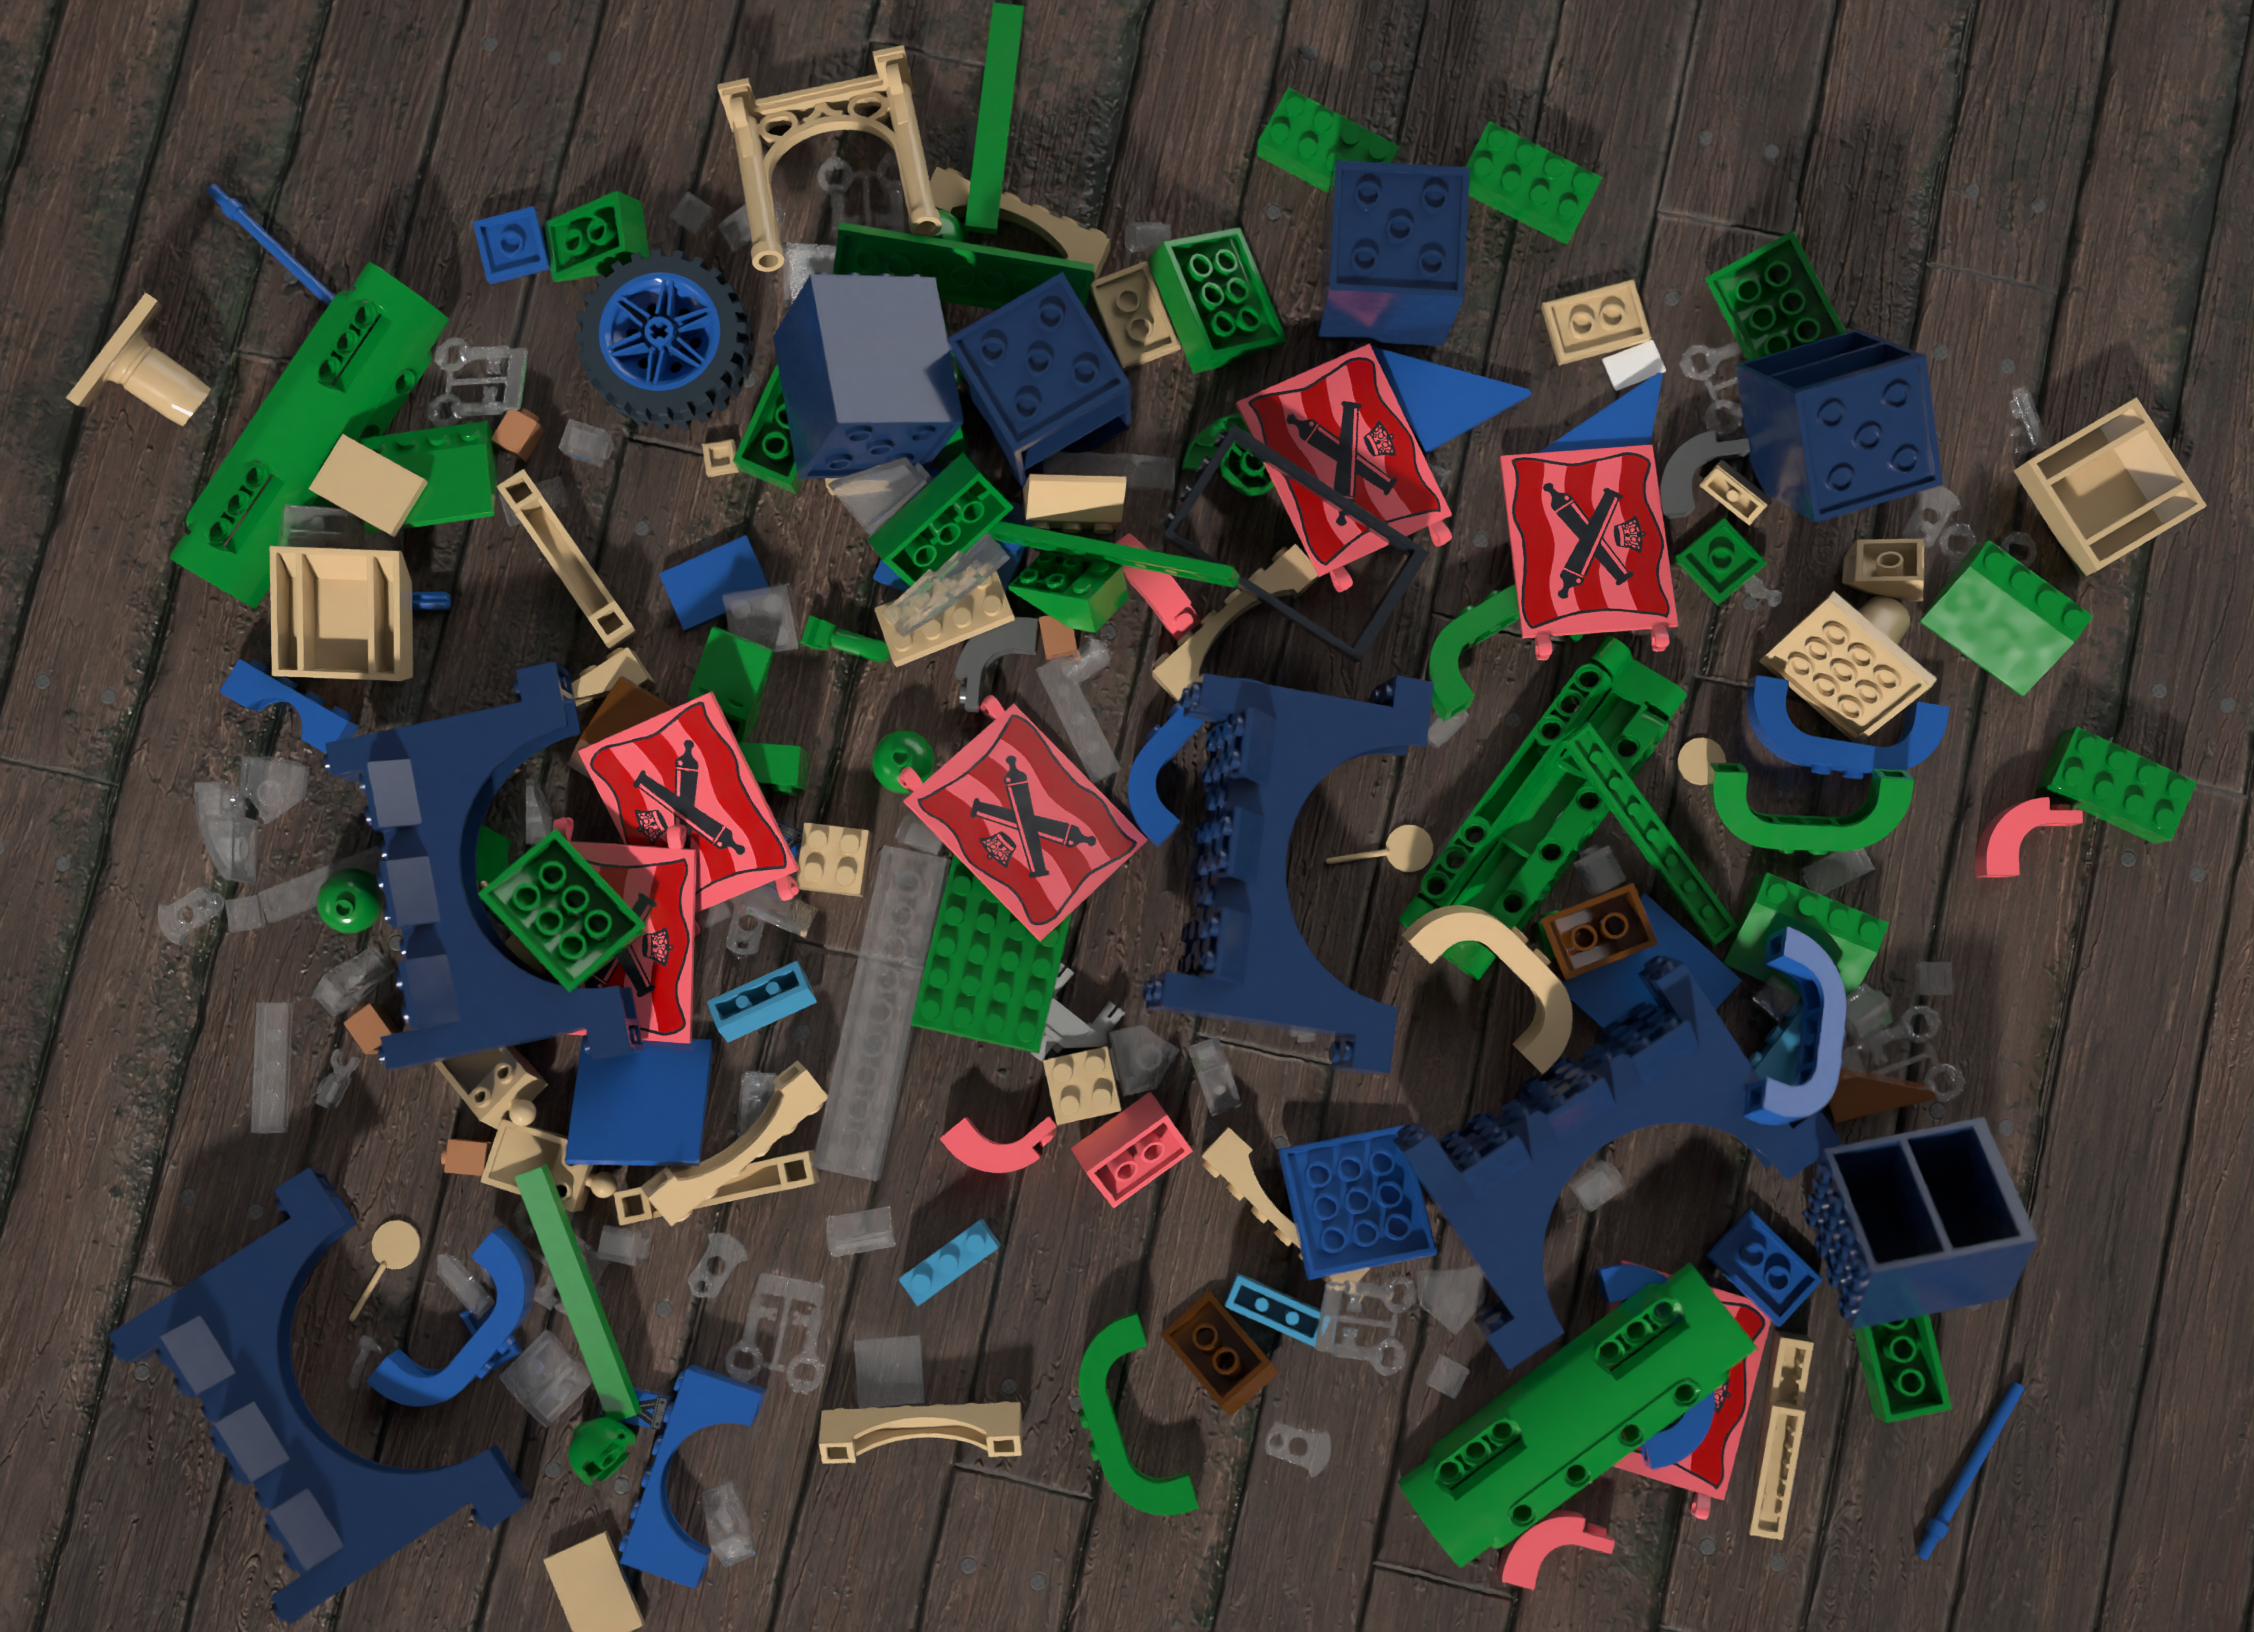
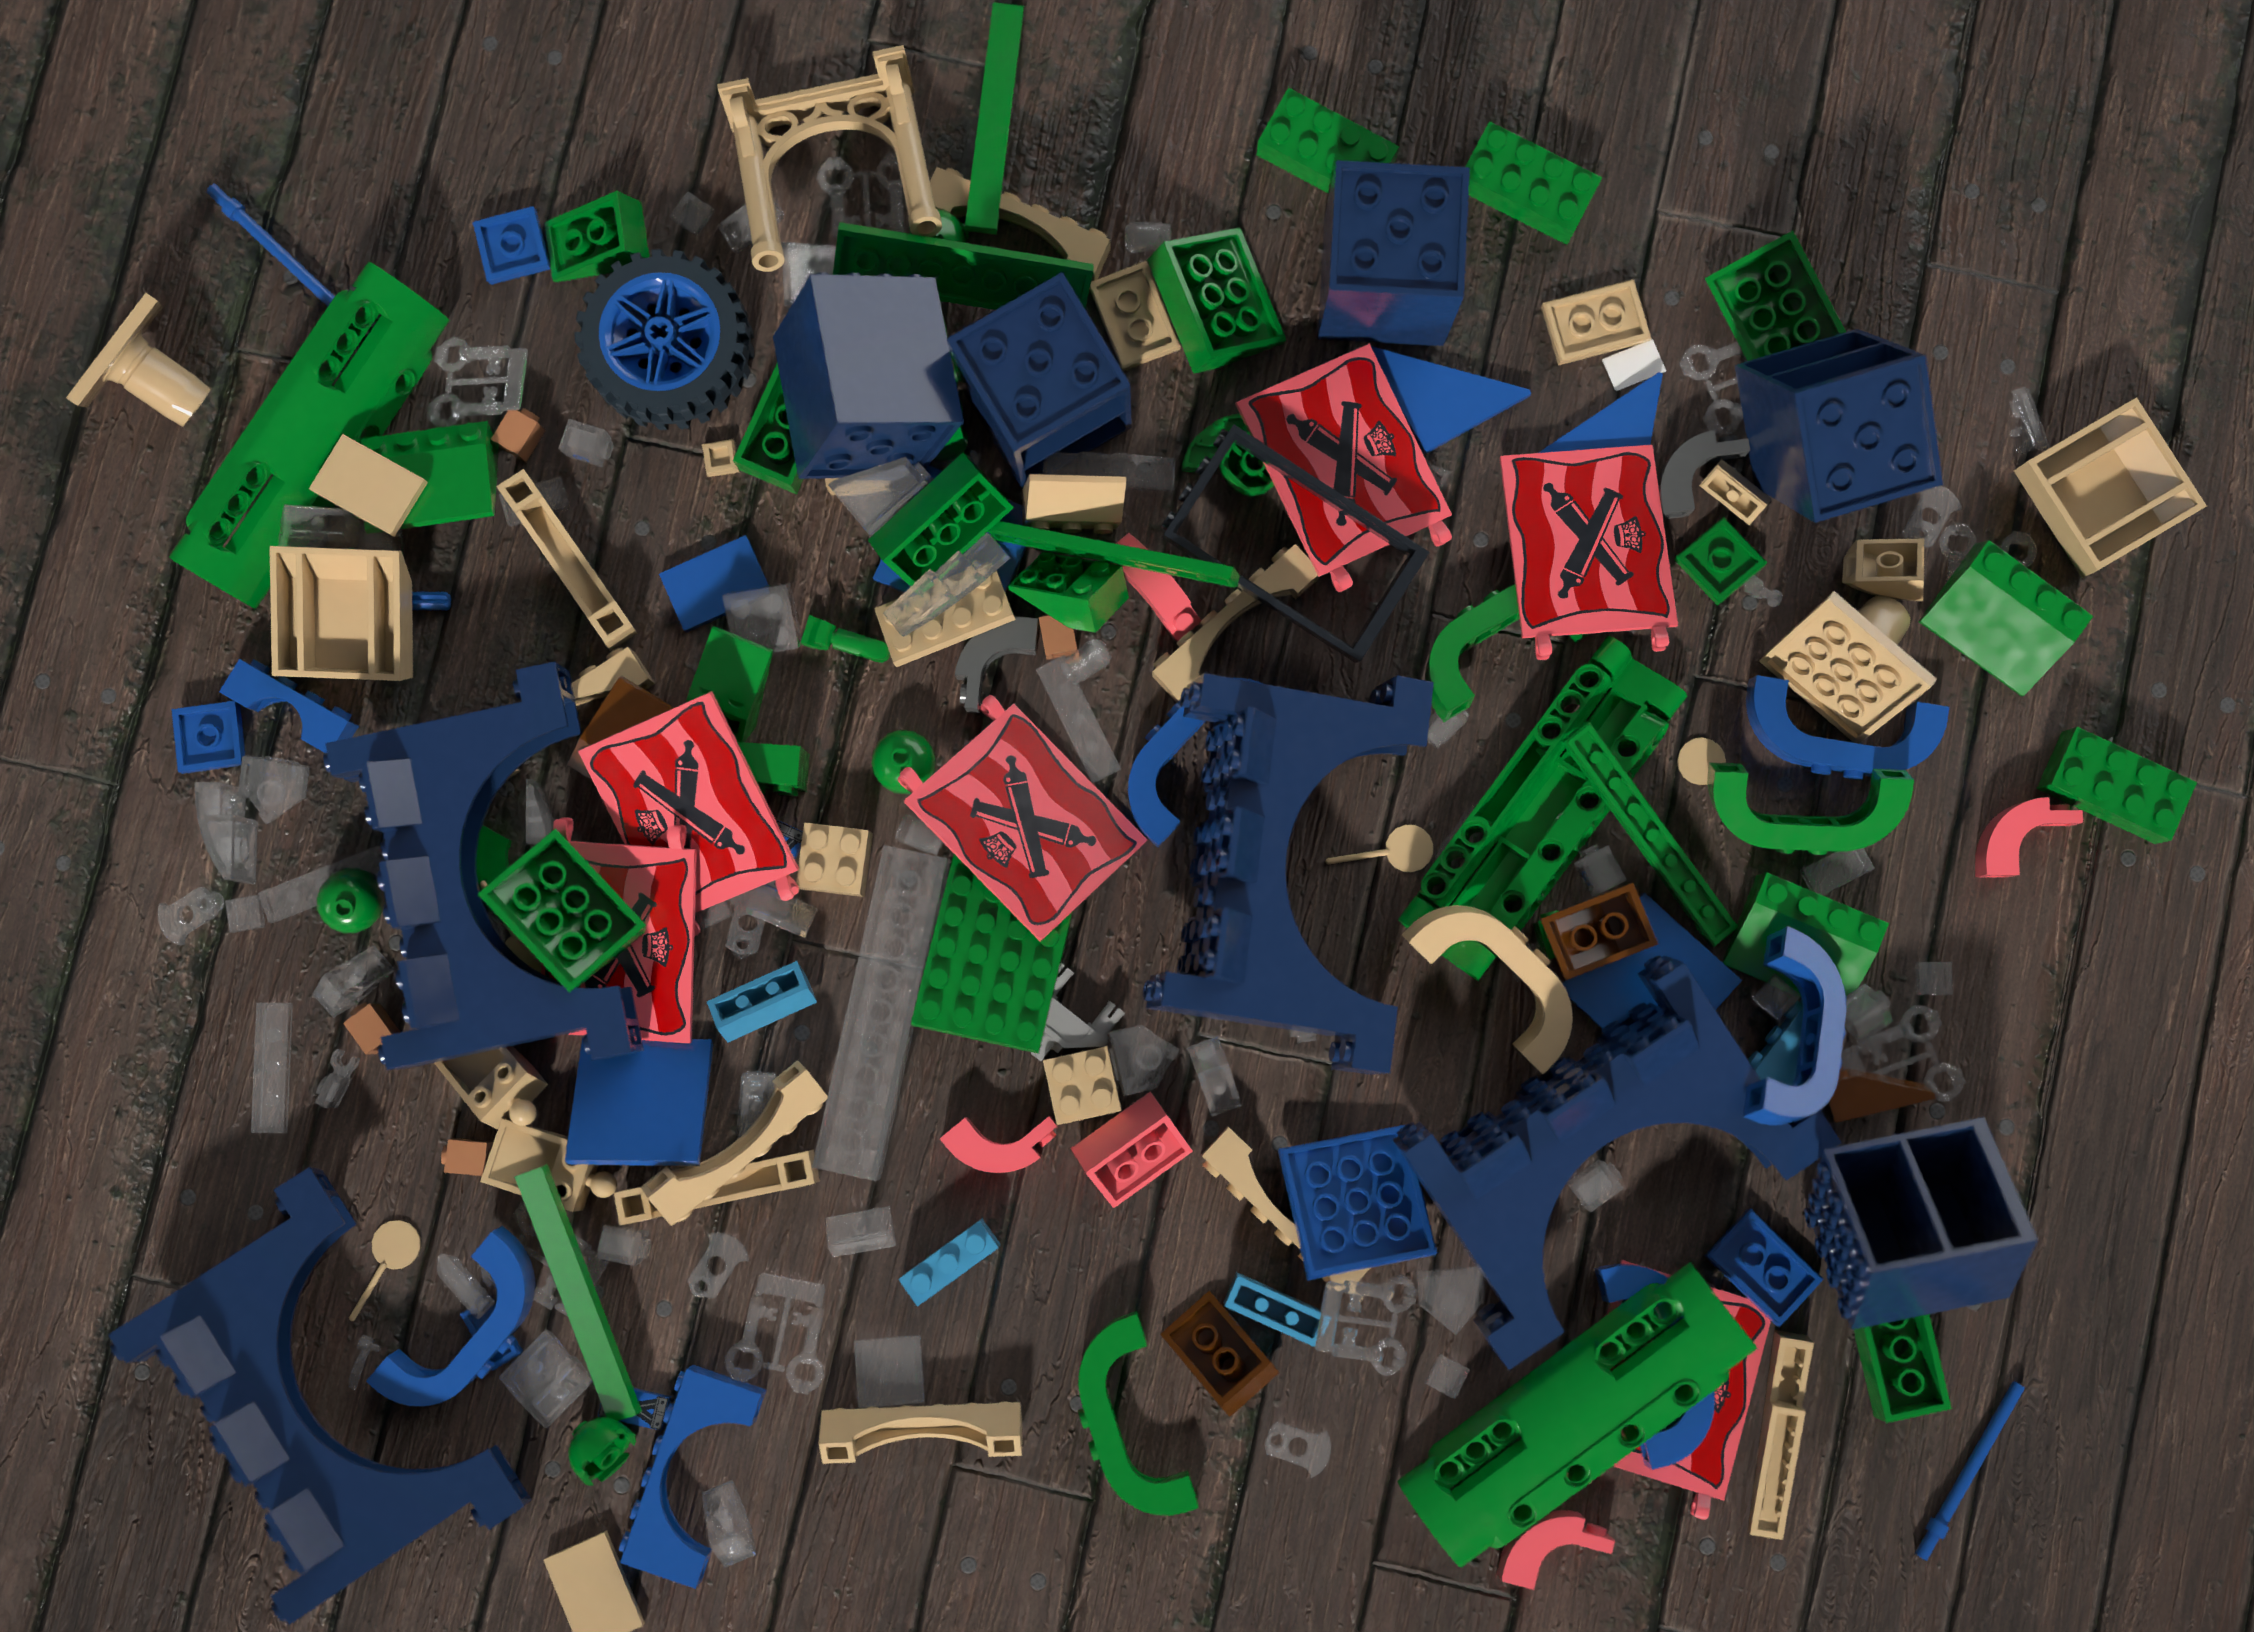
none -> blue plate [172,701,246,774]

